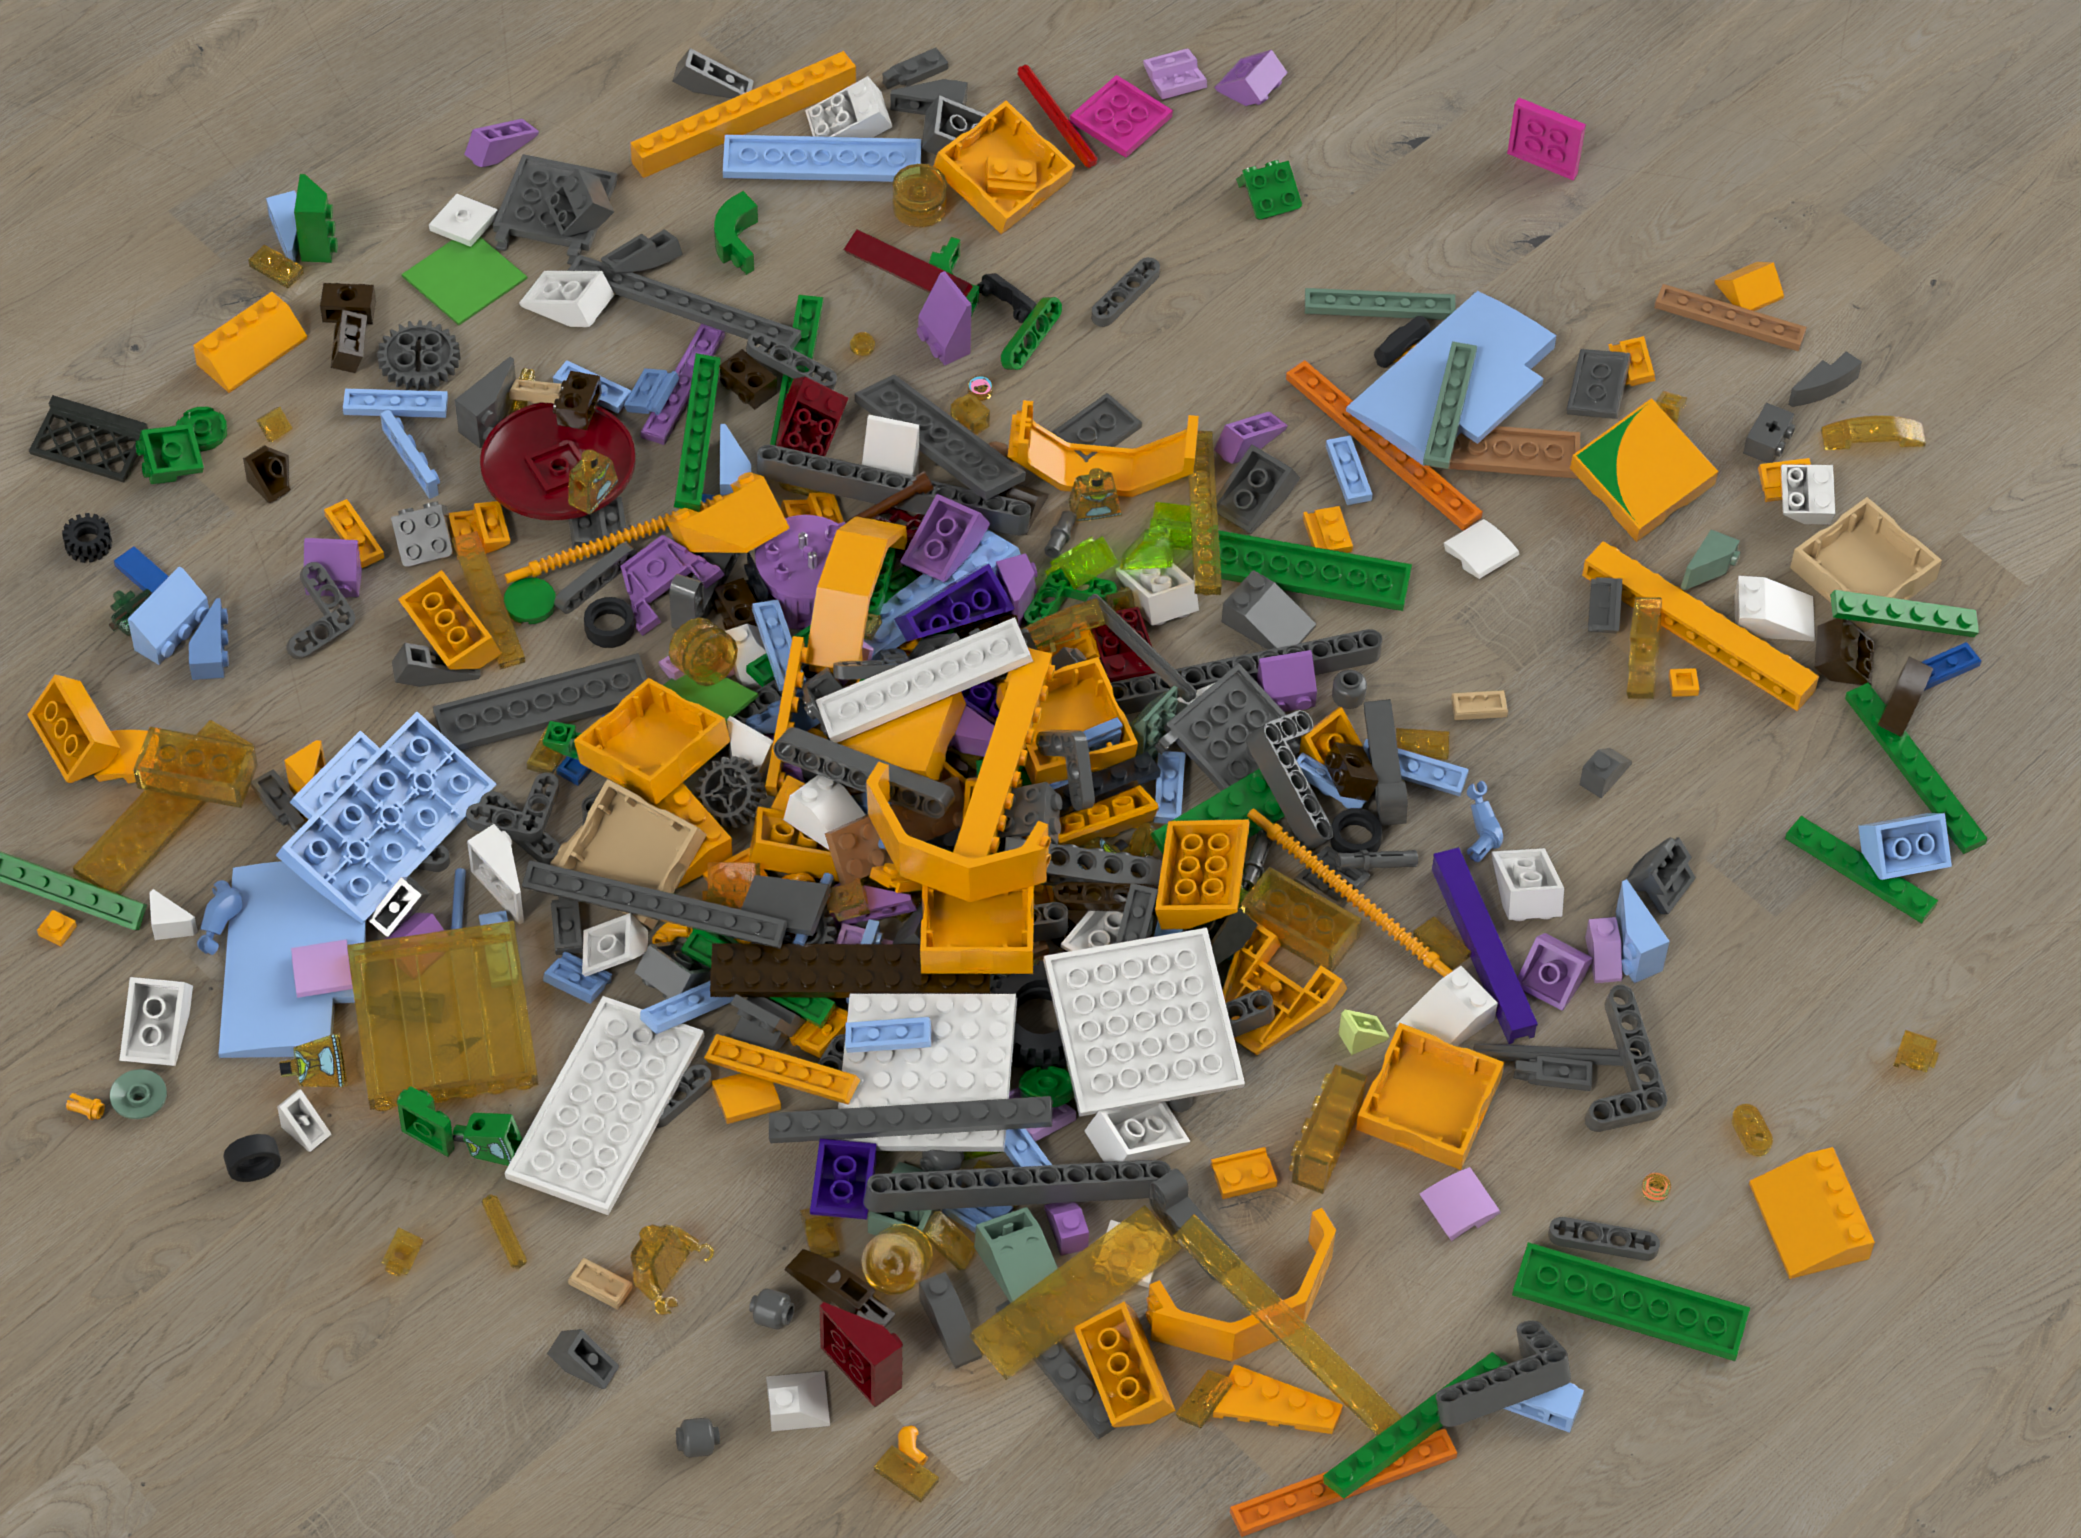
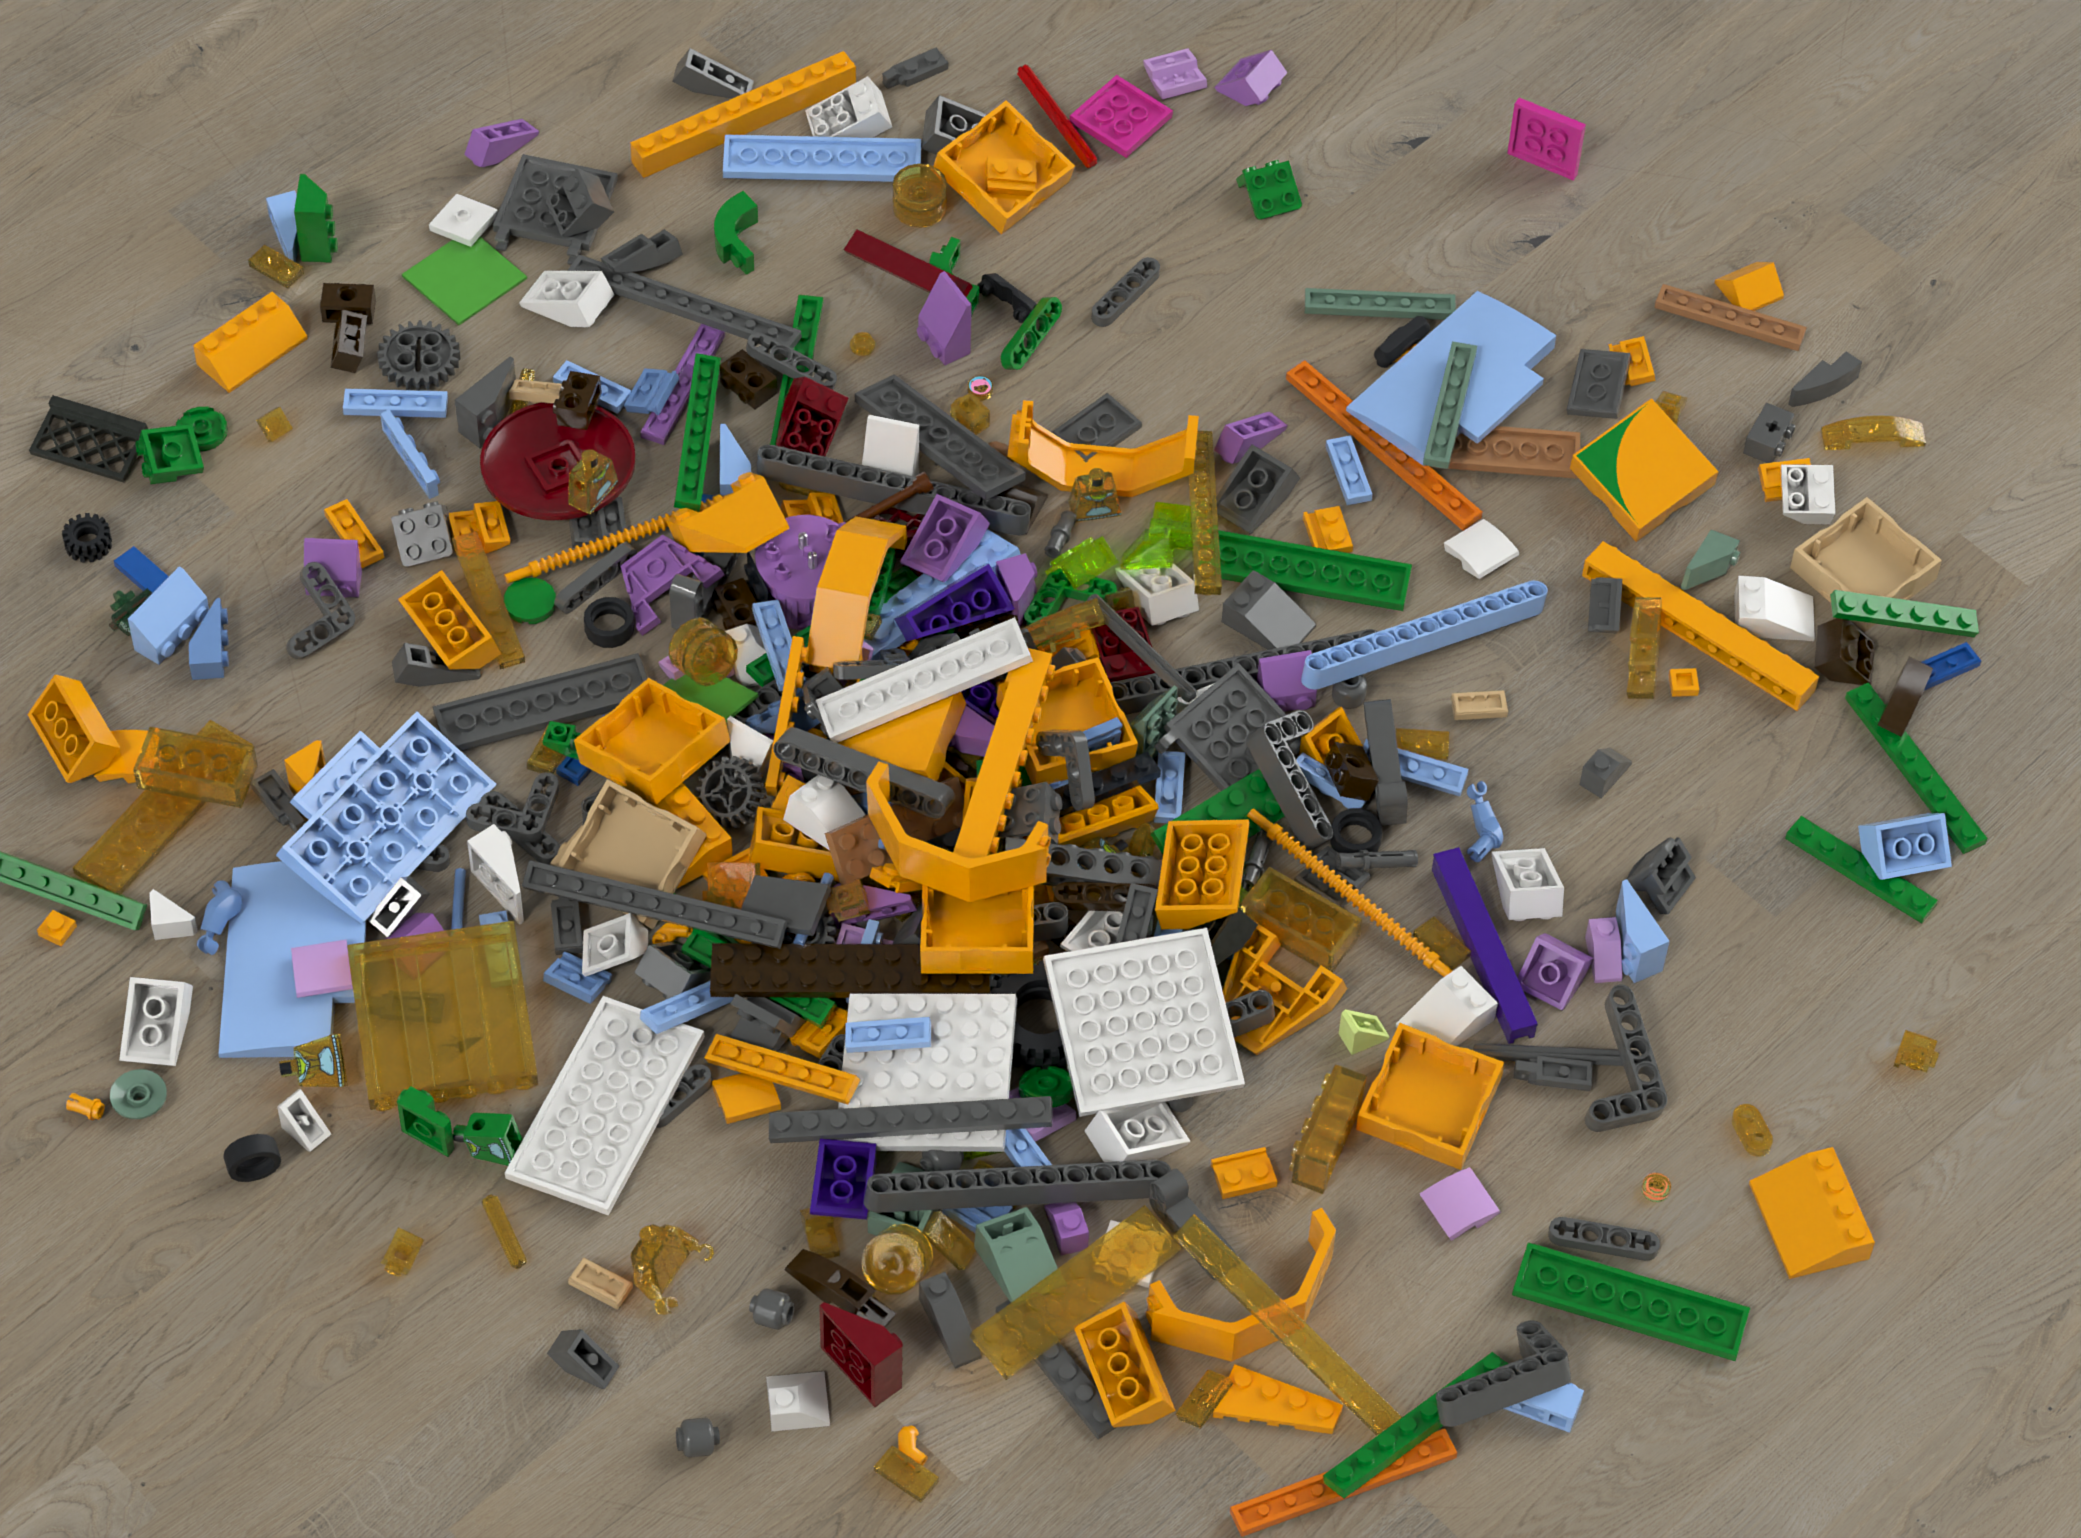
dark brown slope [243,445,291,503] -> none
dark grey slope [890,79,968,115] -> none
none -> light blue beam [1301,580,1548,690]

